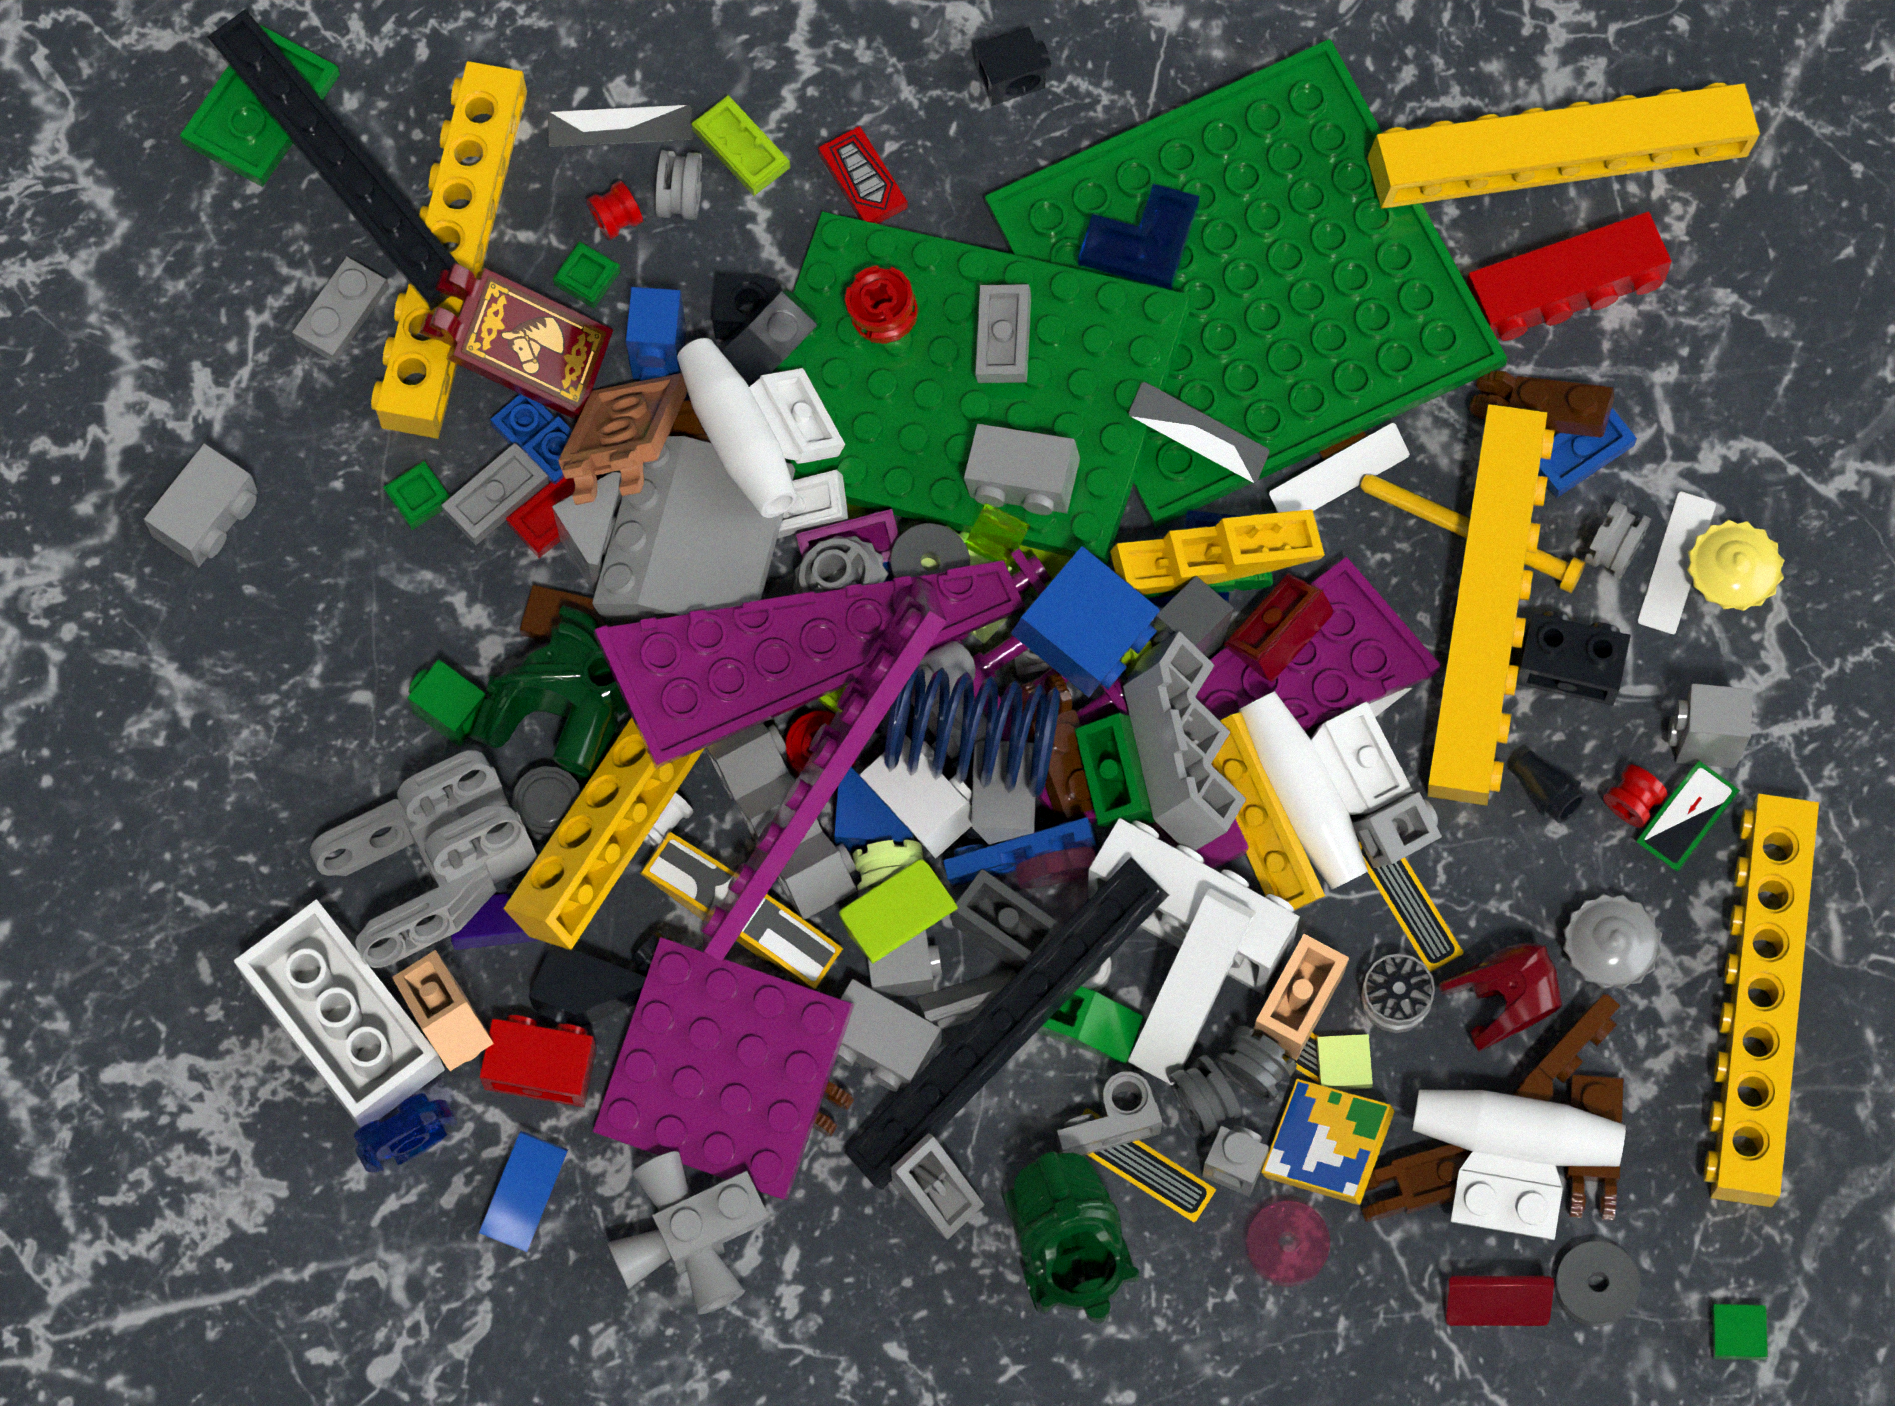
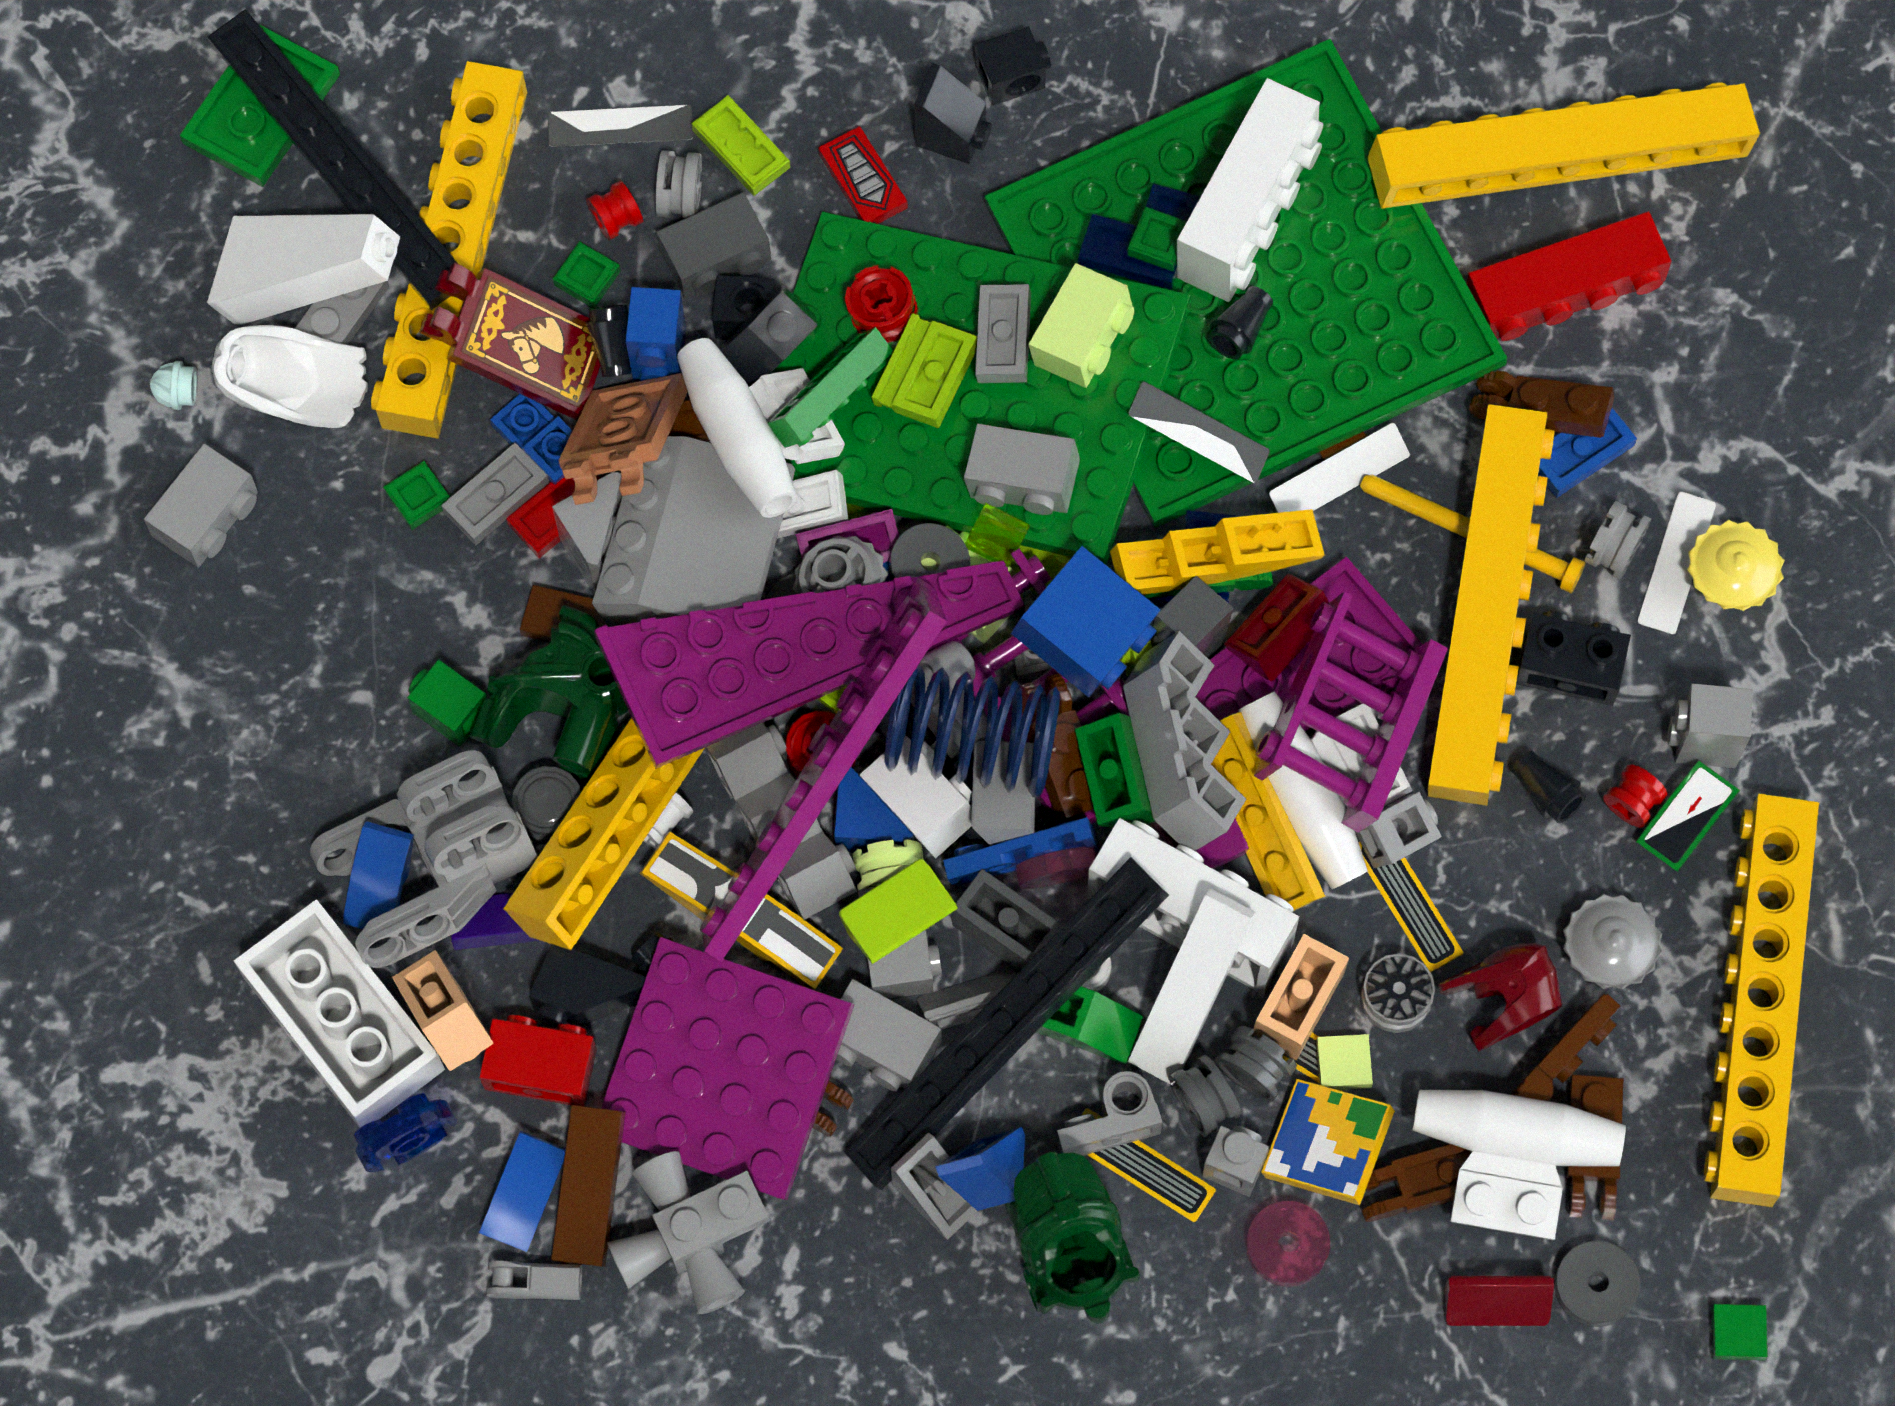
none -> light aqua plate [150,361,197,410]
none -> white slope [207,214,400,325]
none -> white hair [212,325,368,428]
none -> blue slope [343,821,414,929]
none -> light grey bar [486,1261,583,1300]
none -> reddish brown tile [551,1105,626,1267]
none -> black cone [586,304,631,377]
none -> dark grey brick [657,192,771,299]
none -> piece [768,327,893,448]
none -> lime plate [872,313,977,428]
none -> black slope [914,63,992,164]
none -> blue slope [935,1127,1025,1211]
none -> yellowish green brick [1028,263,1134,388]
none -> green tile [1128,207,1187,272]
none -> white brick [1177,78,1323,302]
none -> black cone [1208,286,1273,360]
none -> magenta fence [1254,591,1448,833]

